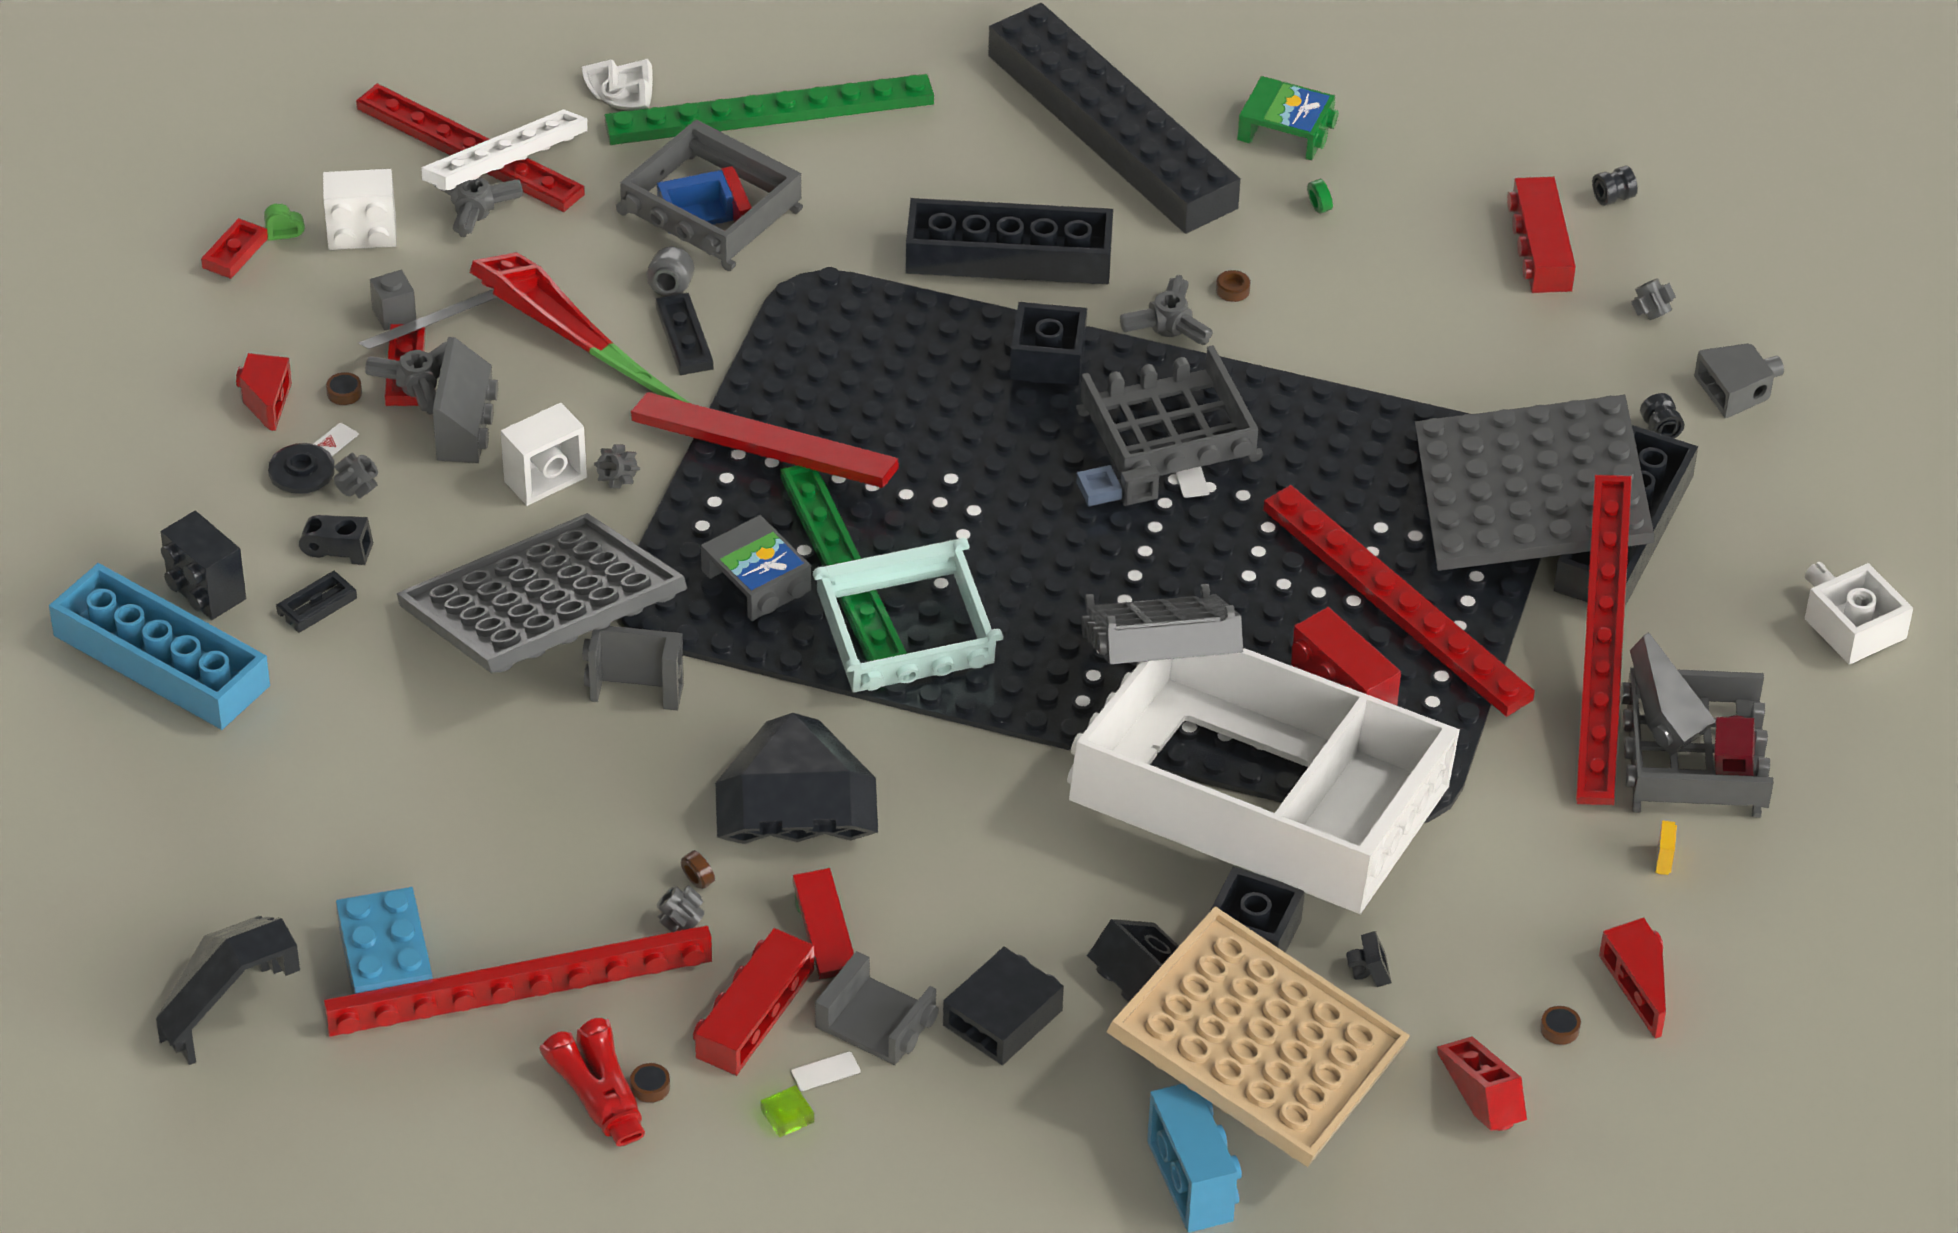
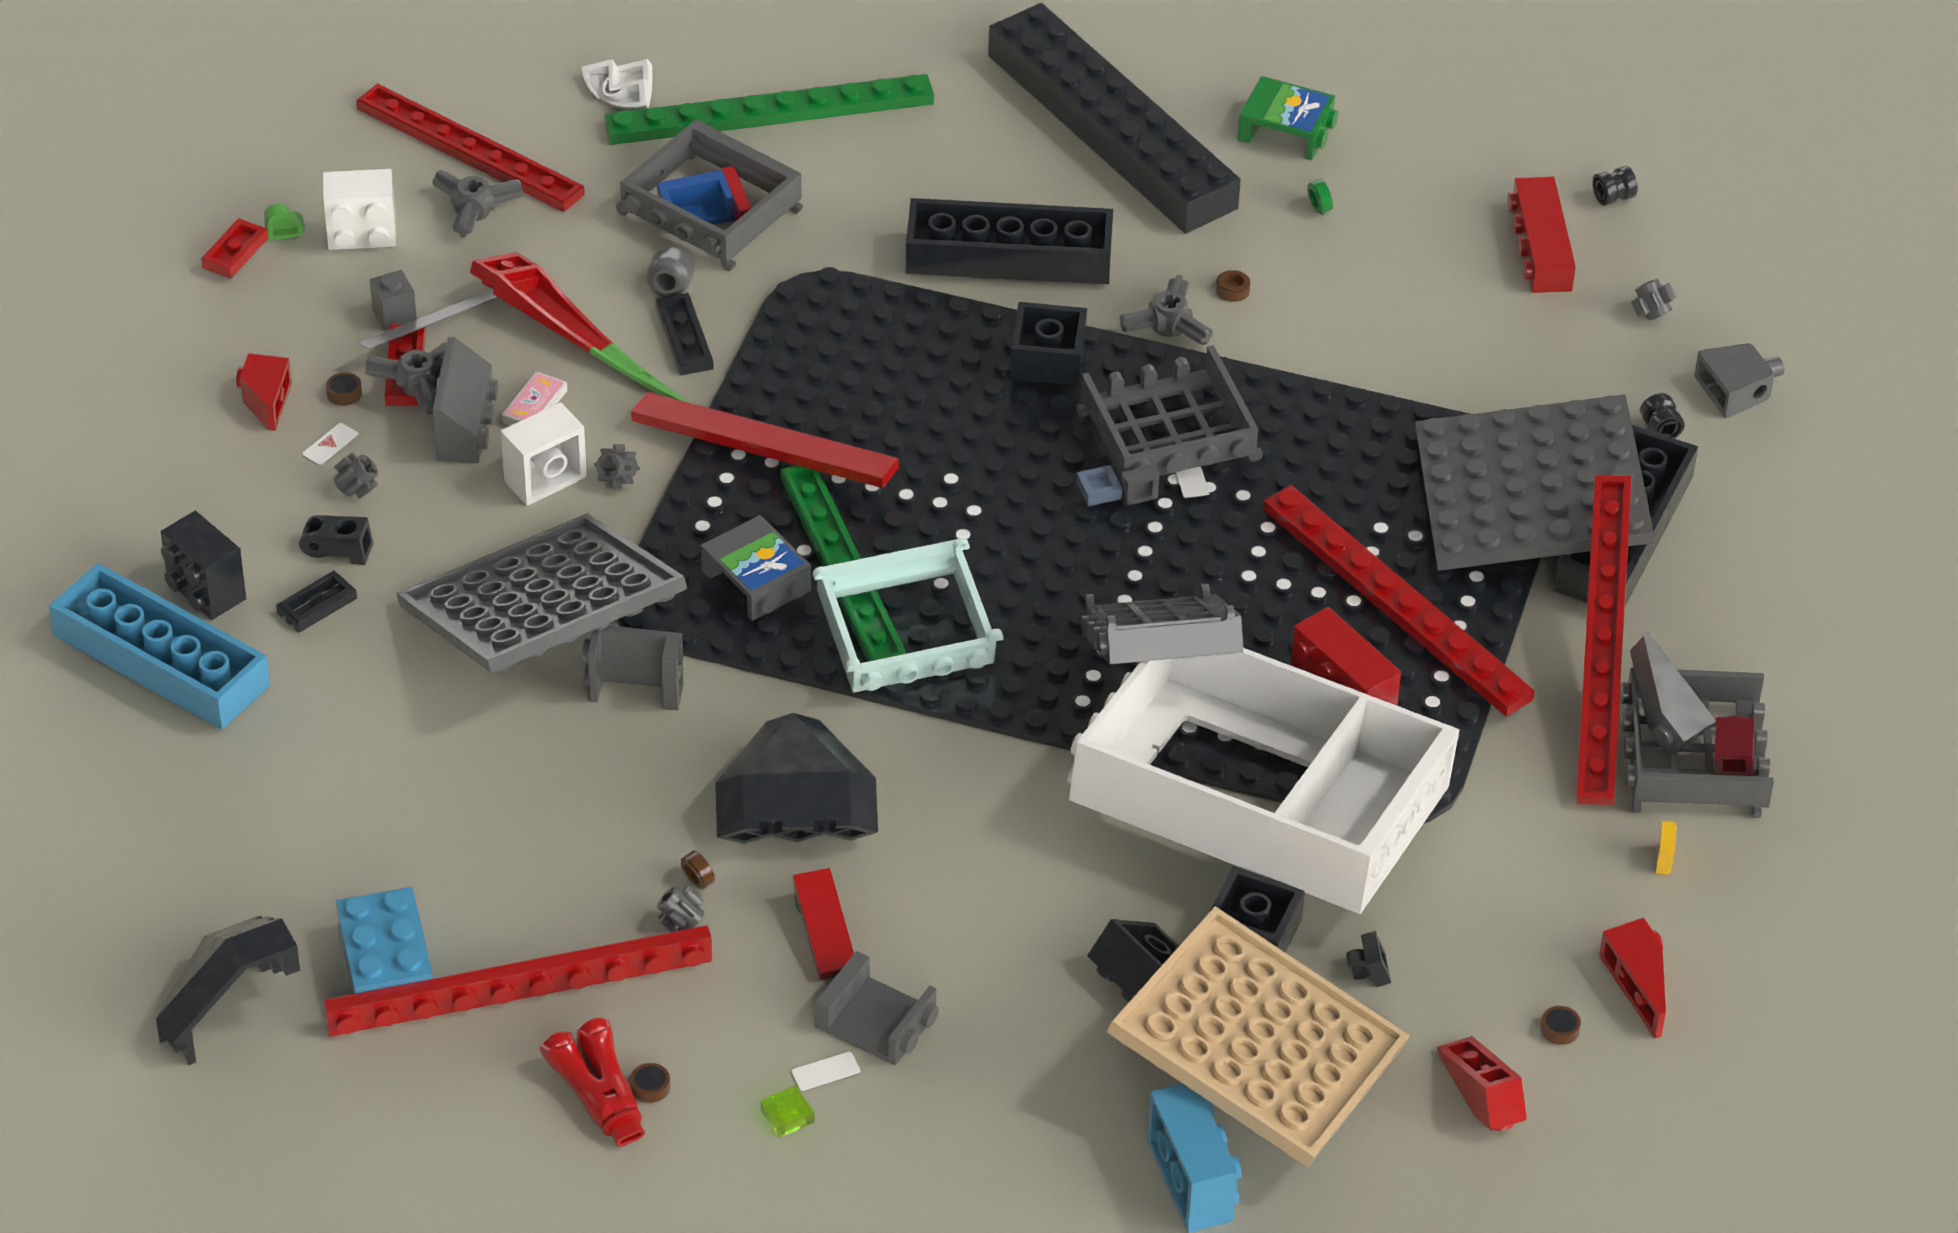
black wheel [268,443,335,494] -> none
white plate [422,109,587,190] -> none
red brick [693,928,815,1076] -> none
black brick [943,946,1064,1066] -> none
white brick [1804,562,1913,664] -> none
none -> tile [502,371,567,426]

